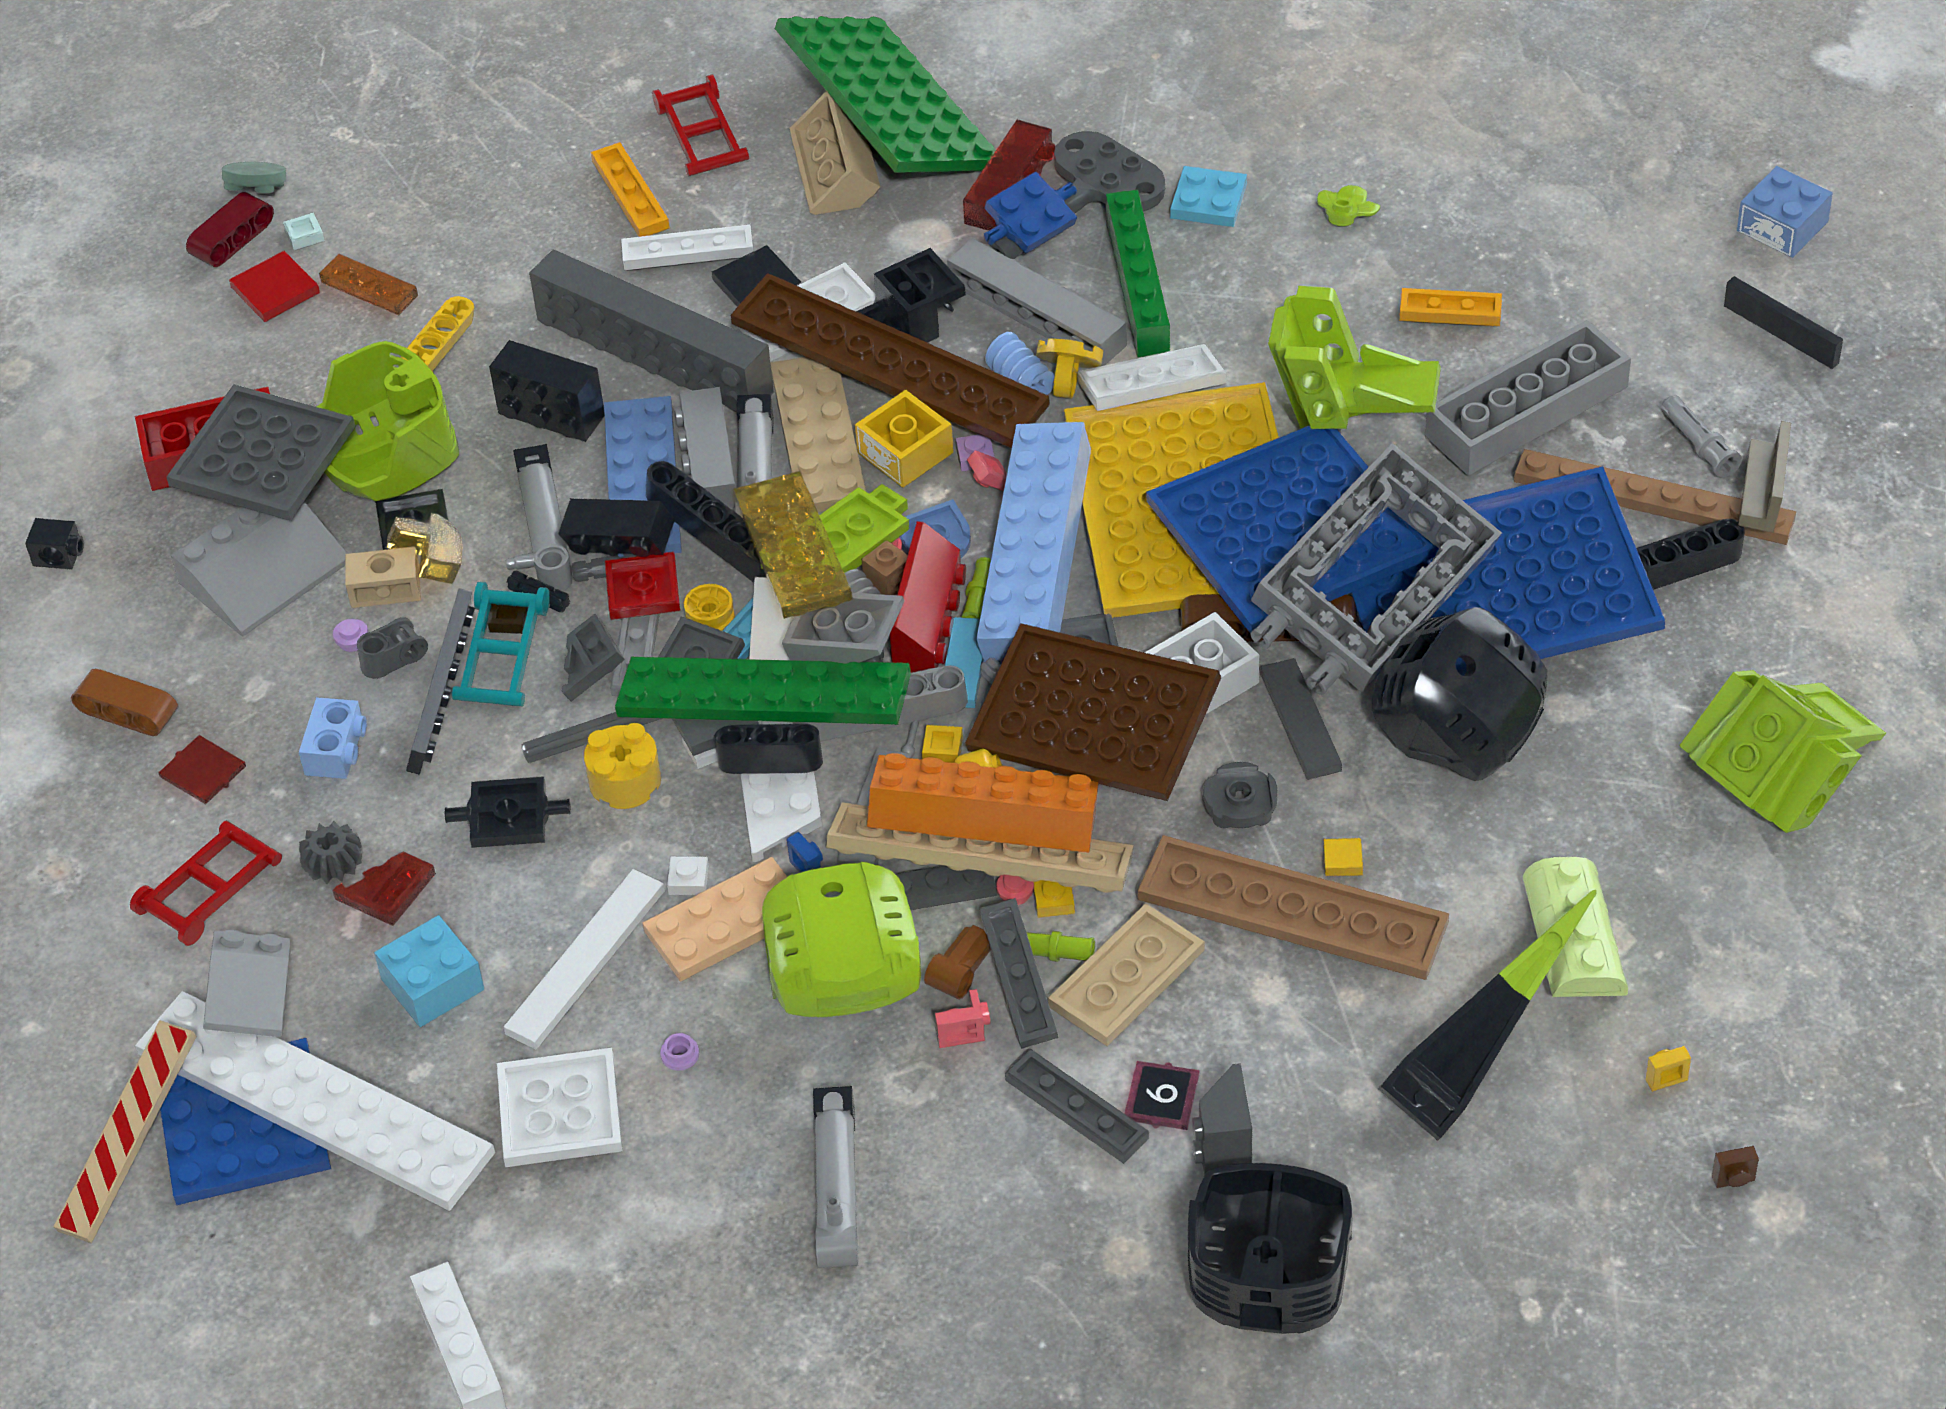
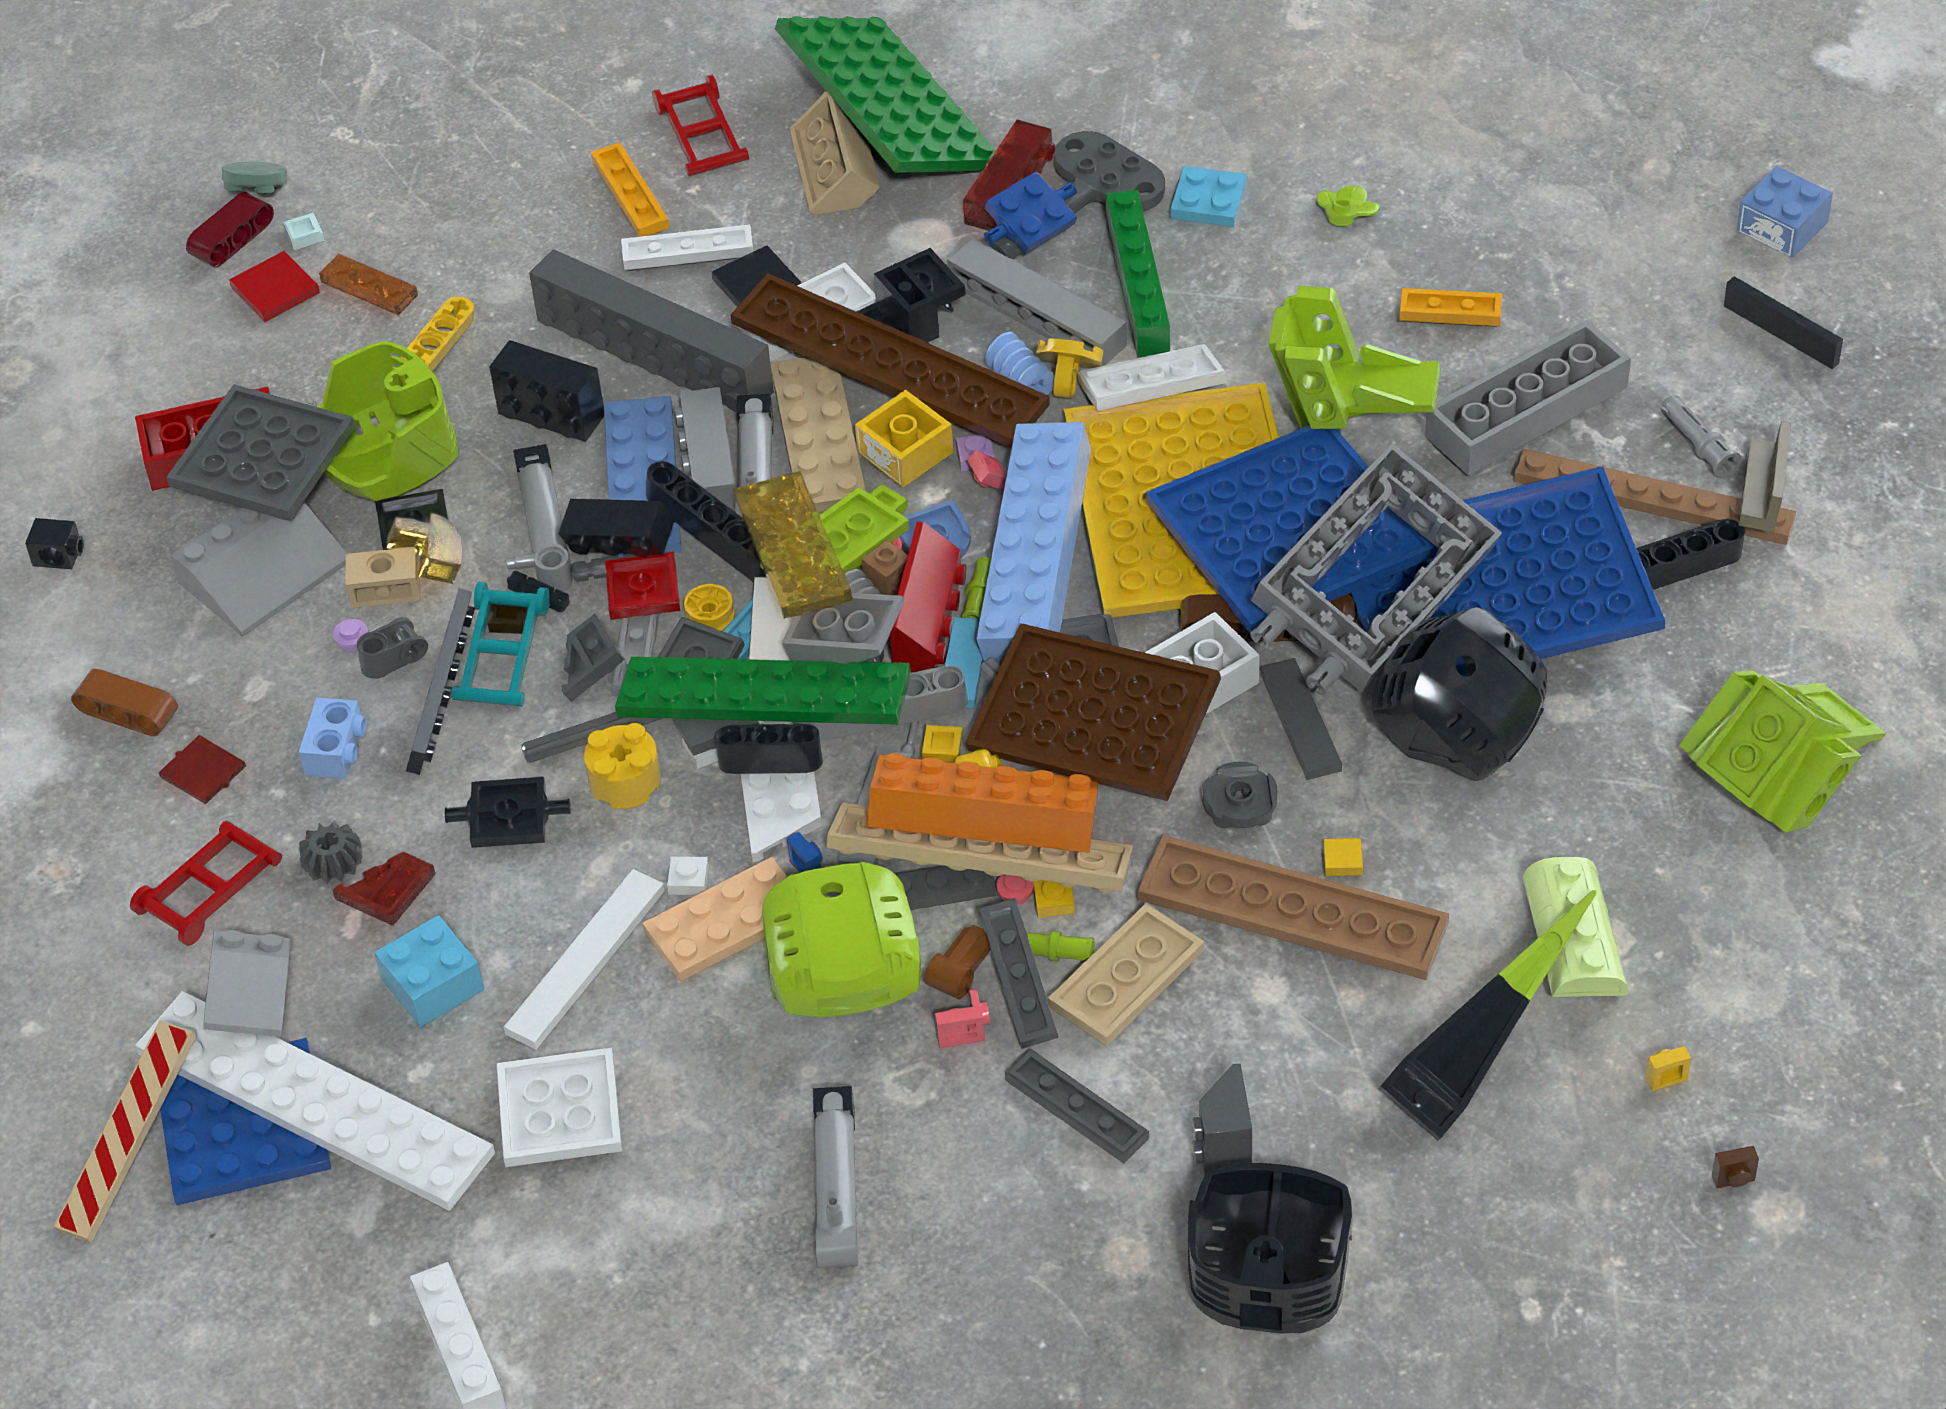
lavender plate [660,1033,699,1071] -> none
piece [1125,1061,1200,1130] -> none

